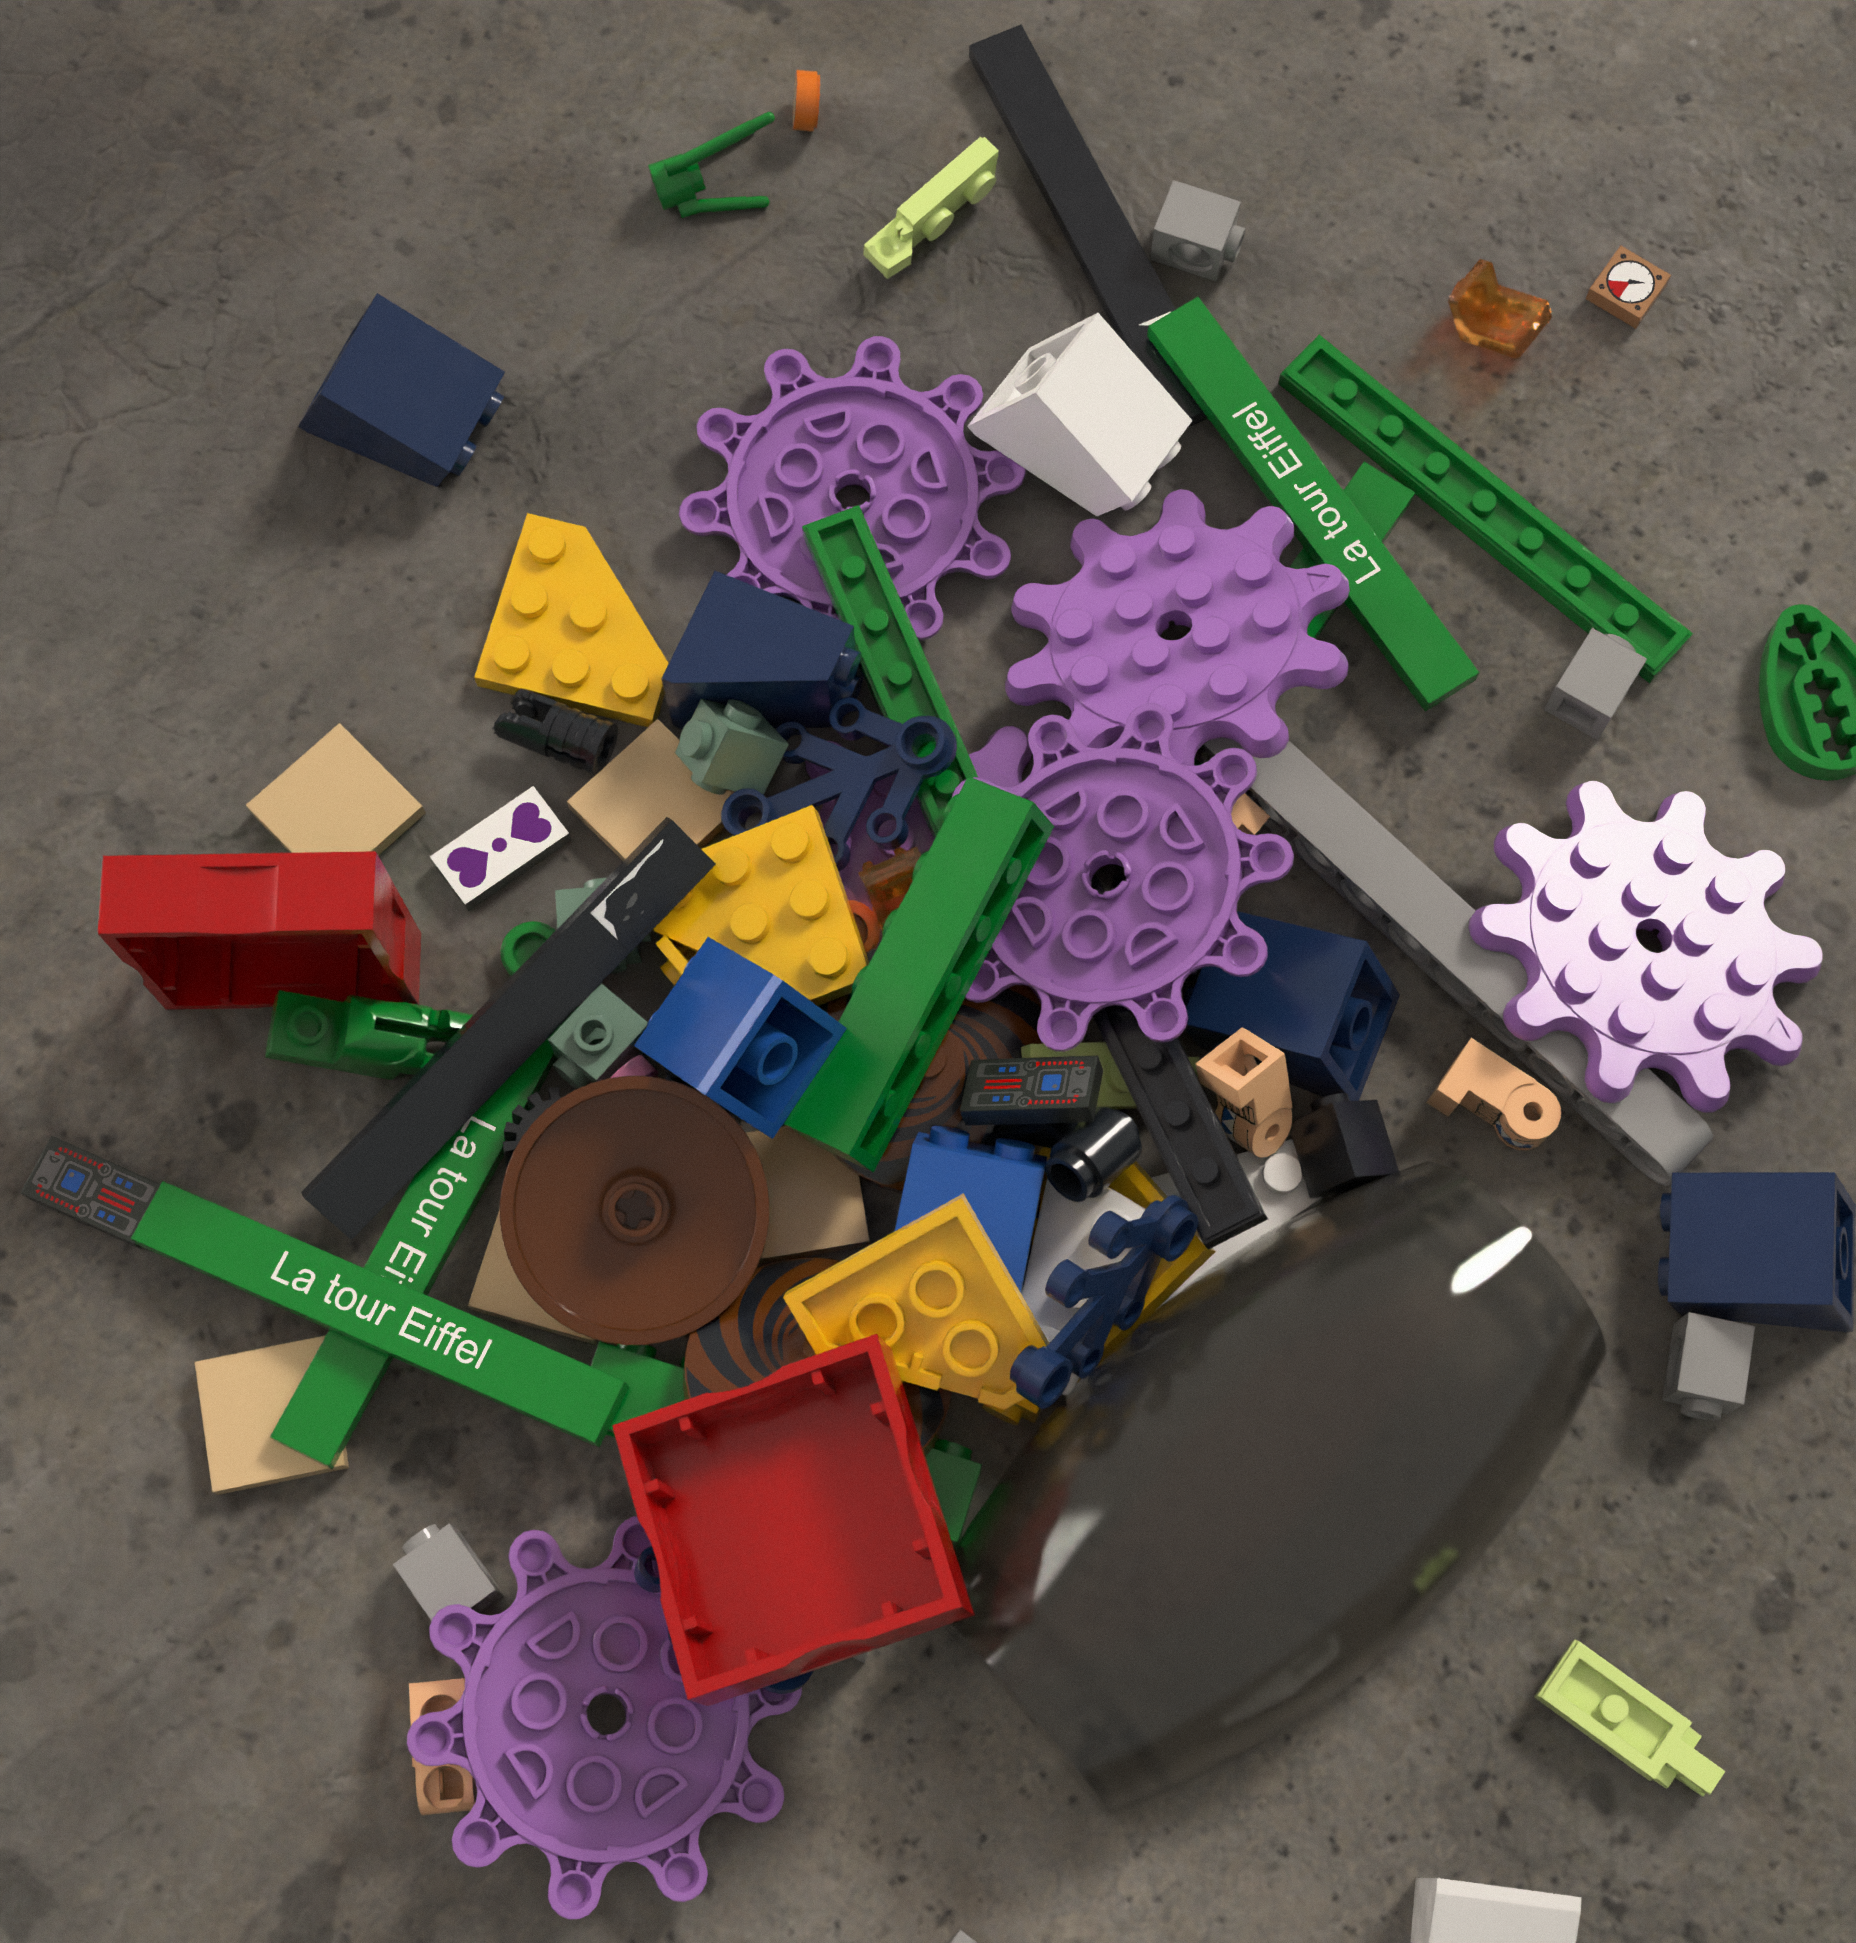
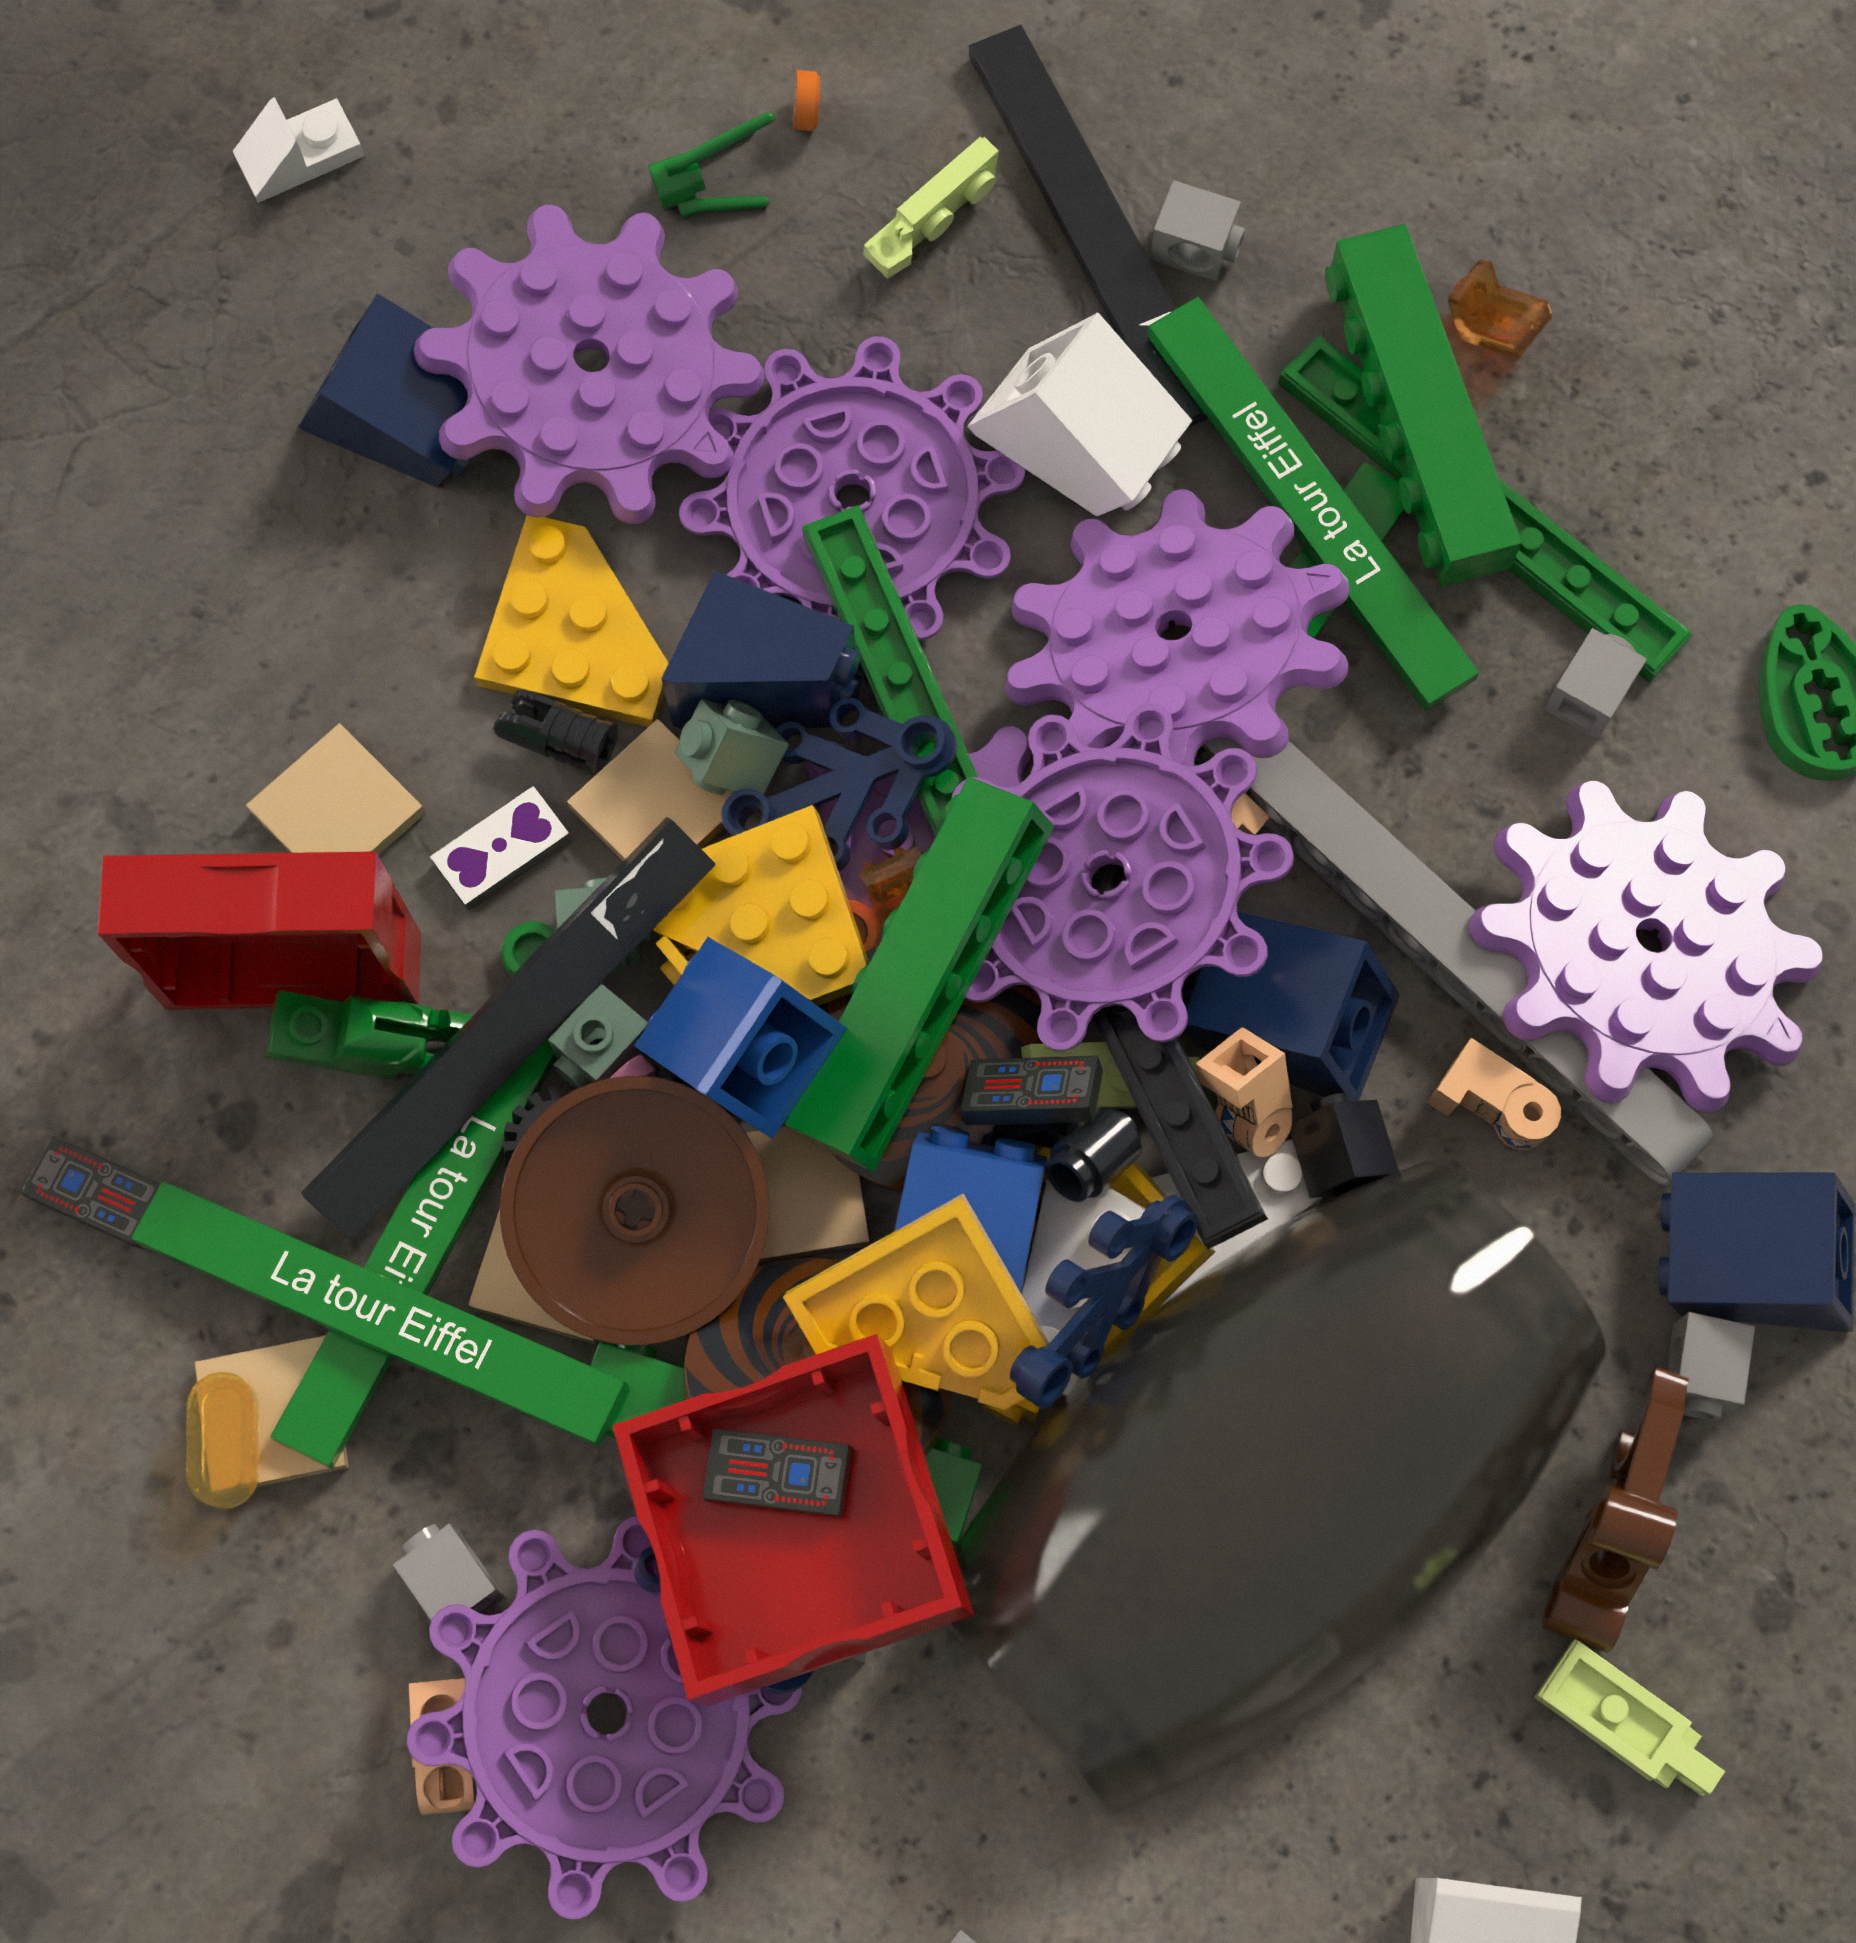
tile [1586,245,1671,329] -> none
none -> clear yellow tile [186,1372,259,1509]
none -> white slope [233,97,364,203]
none -> medium lavender plate [414,205,765,524]
none -> pearl dark grey tile [702,1428,853,1518]
none -> green brick [1325,224,1522,587]
none -> reddish brown piece [1542,1366,1689,1653]

